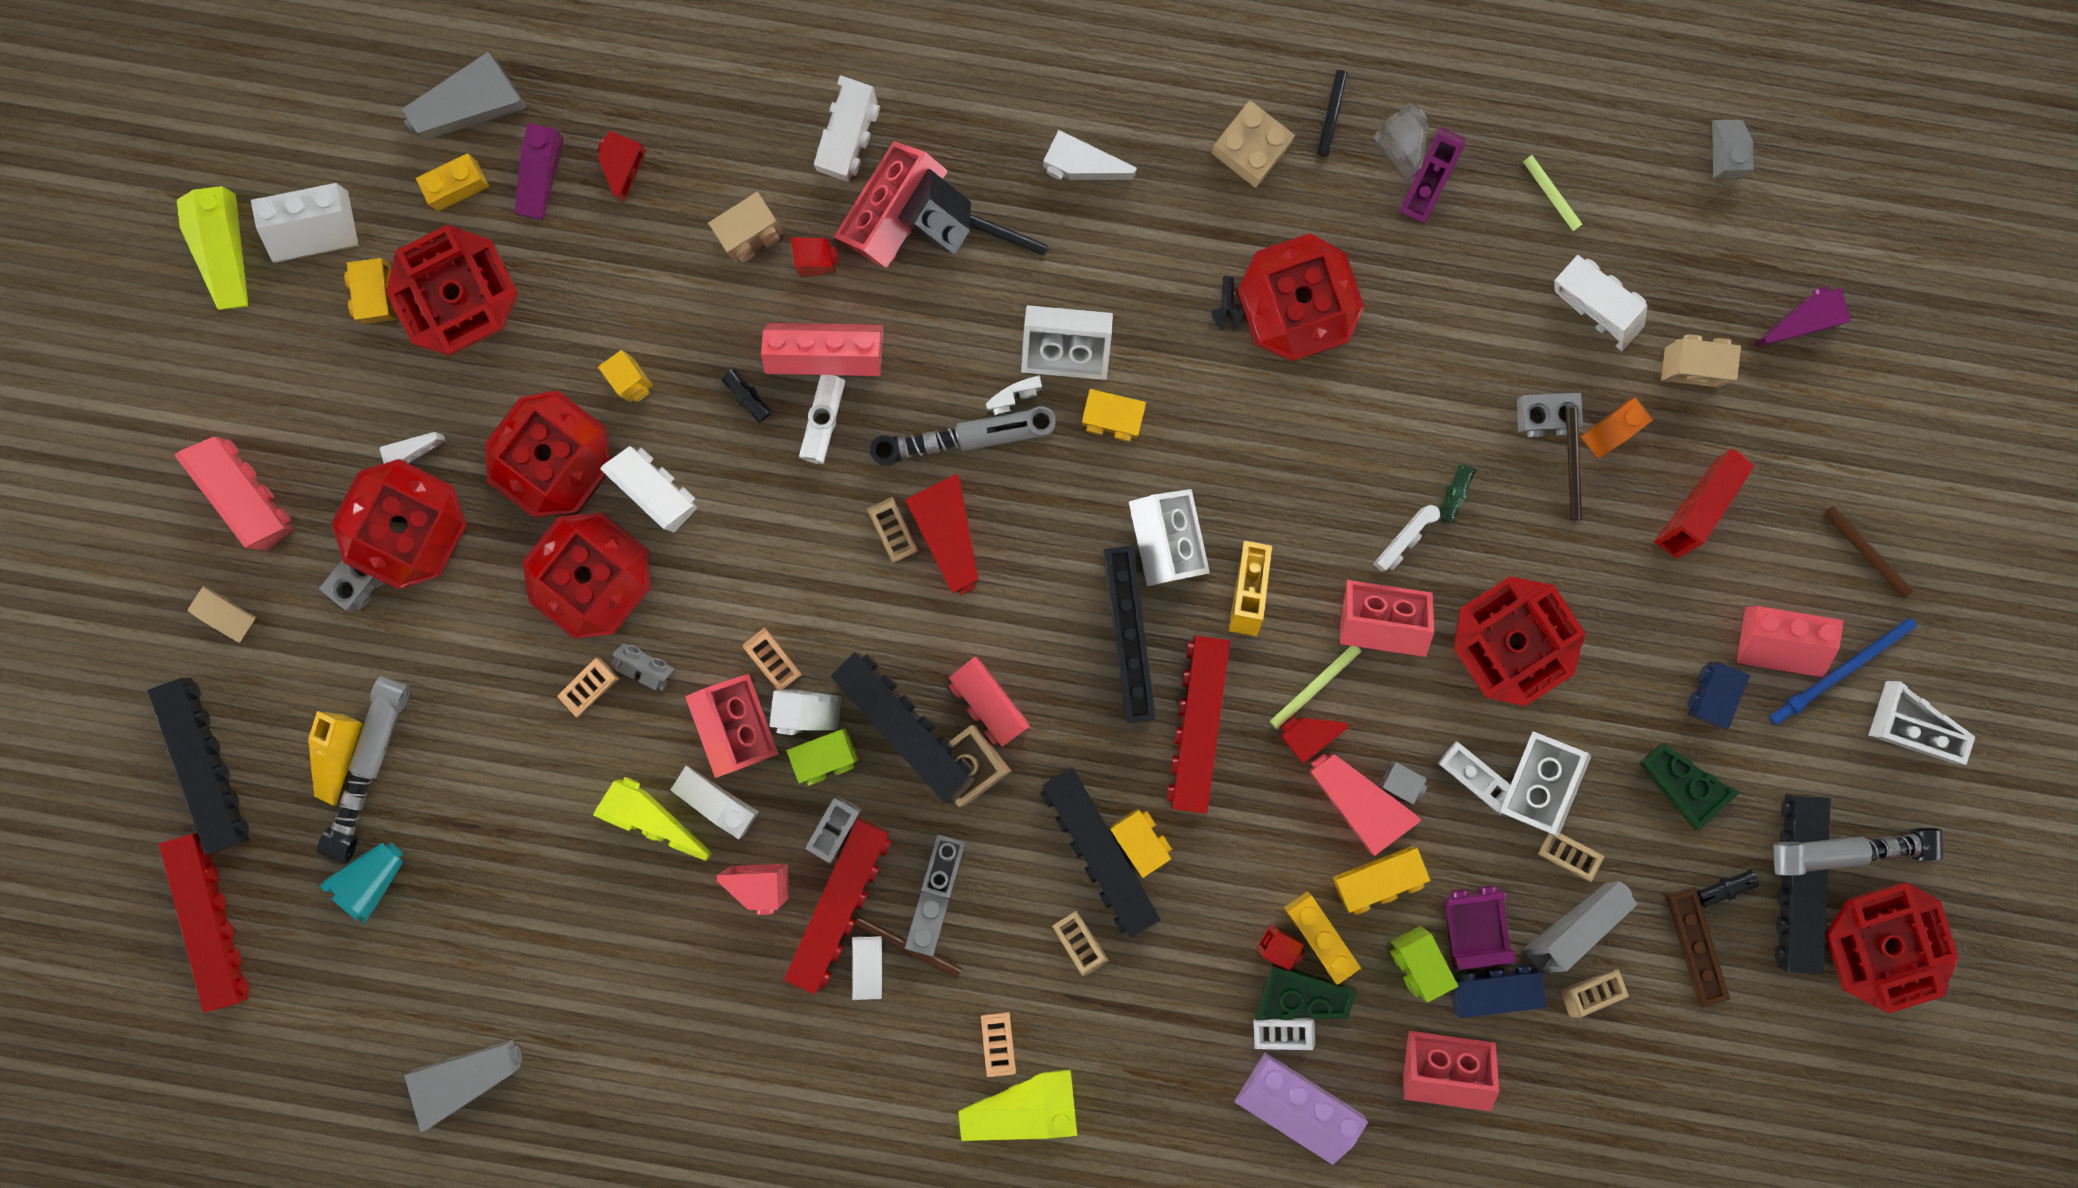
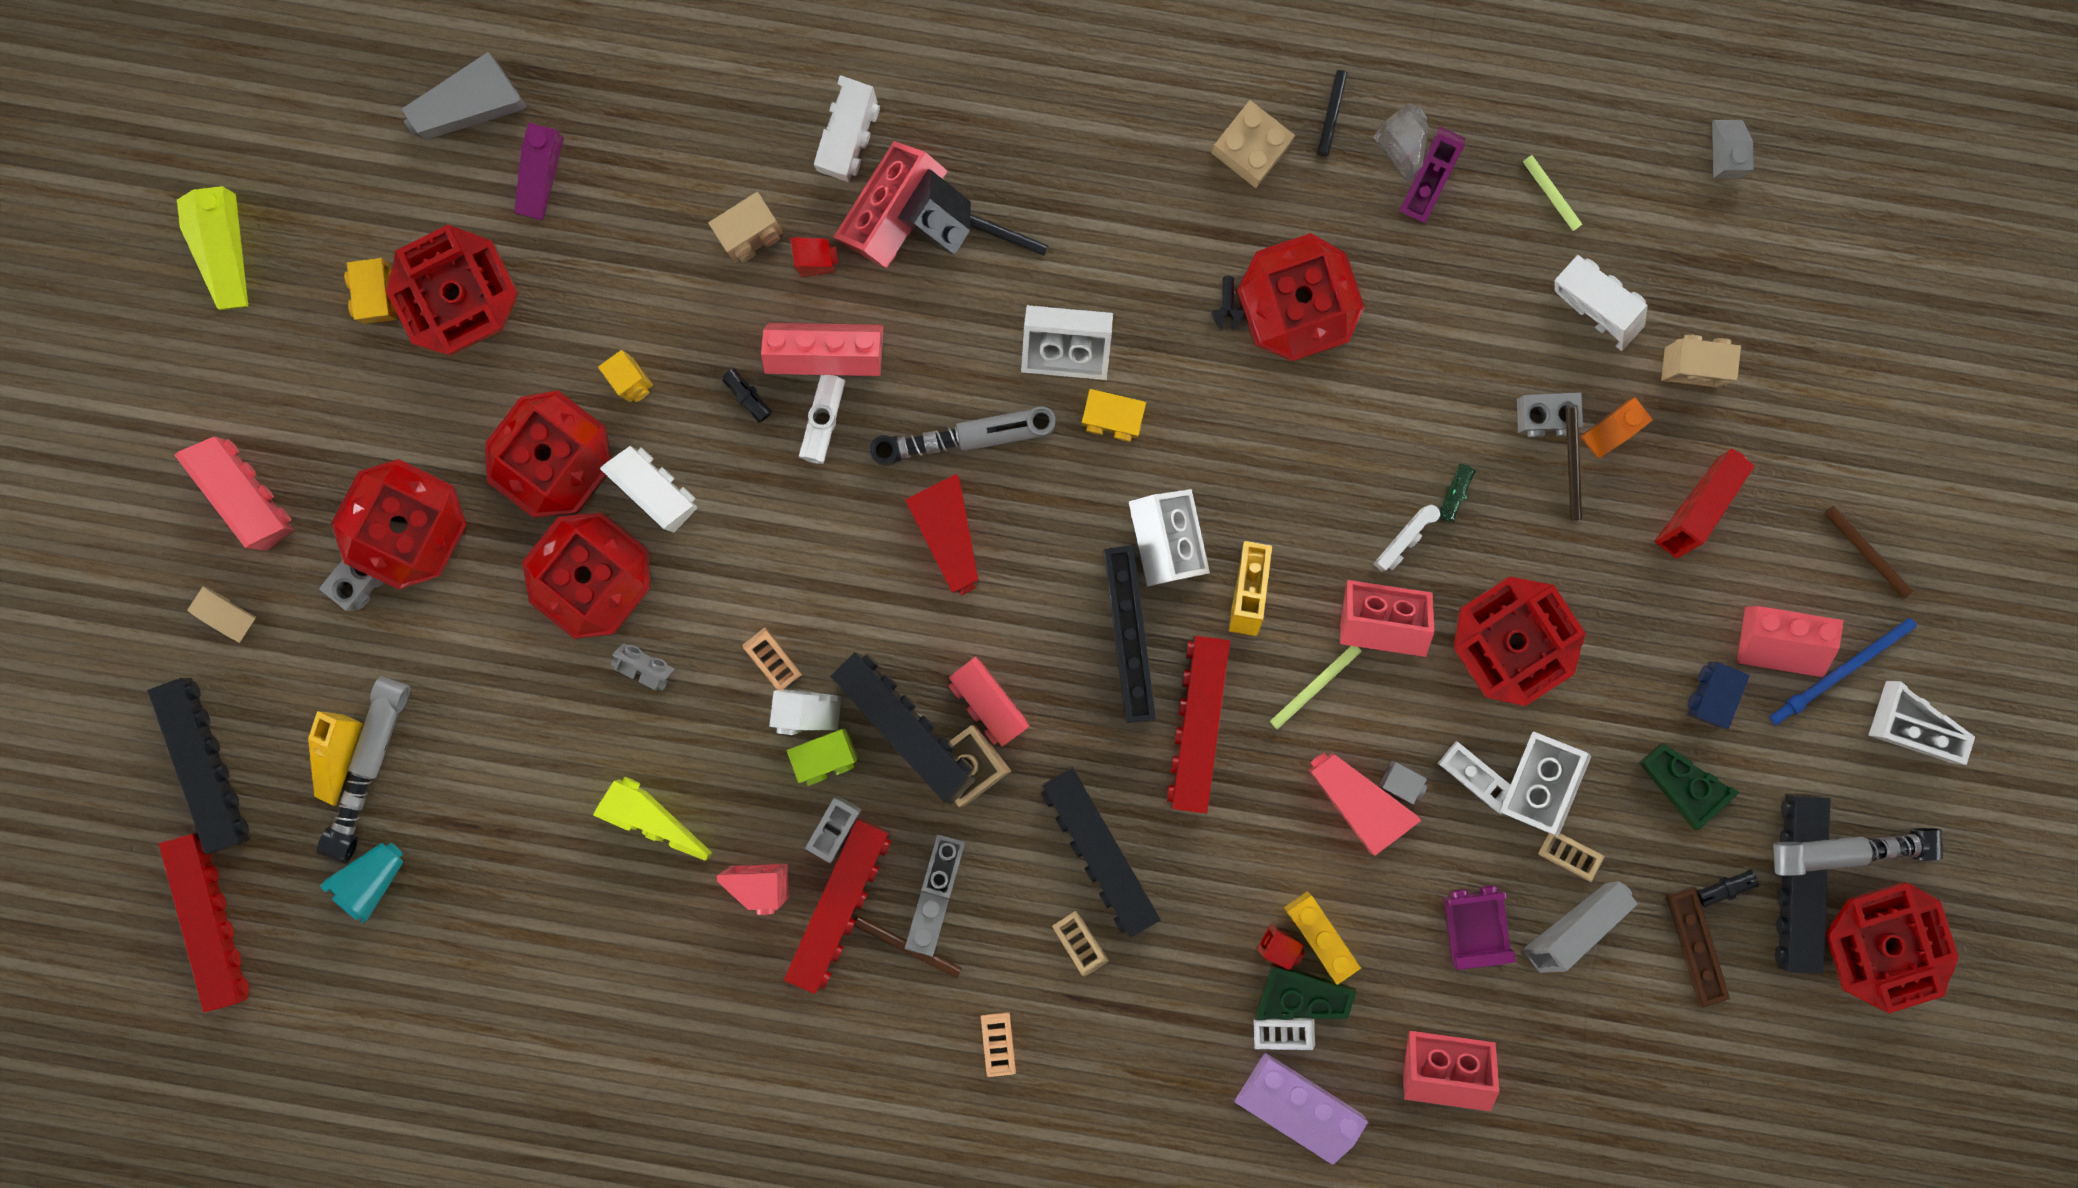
white slope [251,183,359,263] -> none
white slope [380,432,445,463] -> none
light grey slope [404,1039,522,1132] -> none
yellow brick [416,153,489,211] -> none
light nougat slope [557,657,620,718] -> none
red slope [597,130,646,203] -> none
white slope [671,765,759,839] -> none
coral slope [685,673,779,778] -> none
white slope [852,936,882,1000] -> none
tan slope [867,497,918,563] -> none
neon yellow wedge [958,1070,1077,1141] -> none
white slope [986,375,1042,416] -> none
white slope [1043,130,1137,180] -> none
yellow brick [1109,808,1172,878] -> none
red slope [1279,716,1349,763] -> none
yellow brick [1332,845,1431,915] -> none
lime brick [1389,926,1459,1003] -> none
dark blue brick [1451,965,1547,1018] -> none
tan slope [1560,969,1629,1018] -> none
magenta slope [1755,286,1851,347] -> none

